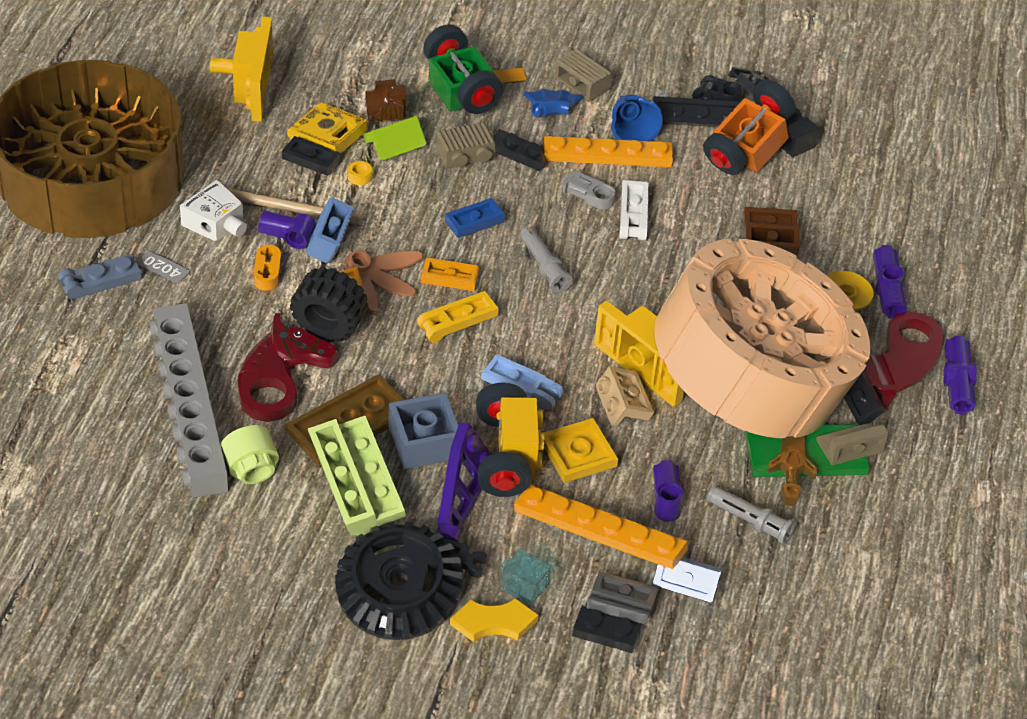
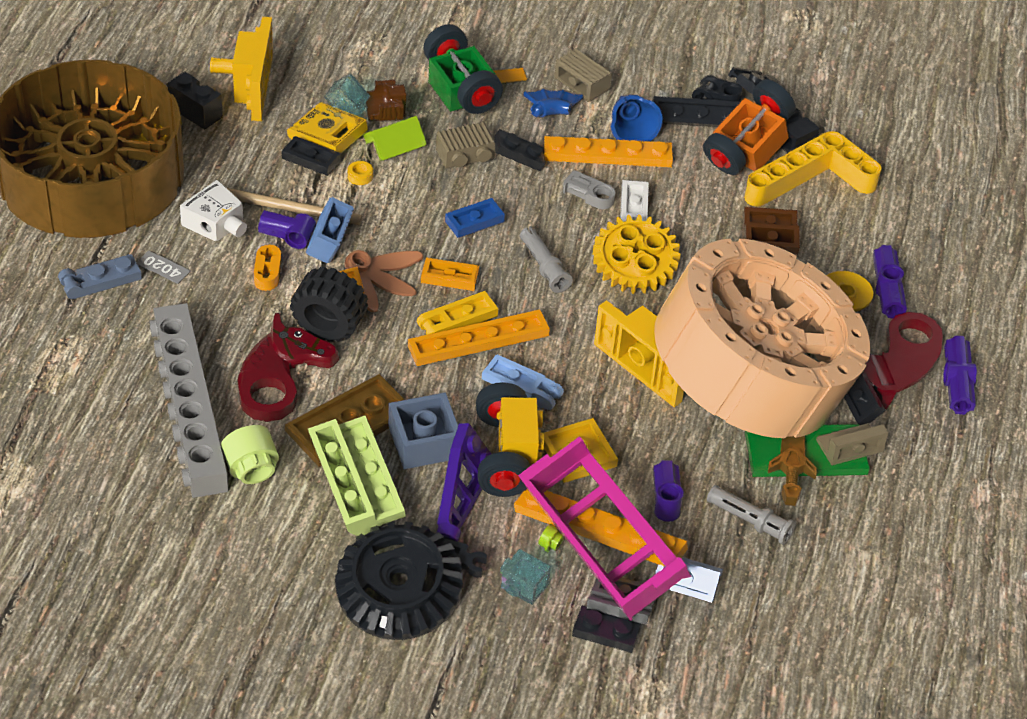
yellow tile [450,598,539,642] -> none
tan bracket [596,366,654,427] -> none
none -> black brick [166,72,223,130]
none -> clear light blue brick [324,73,370,116]
none -> light orange plate [408,309,550,366]
none -> dark pink piece [518,436,691,621]
none -> lime plate [538,523,564,552]
none -> yellow gear [592,214,681,294]
none -> yellow beam [744,131,881,207]

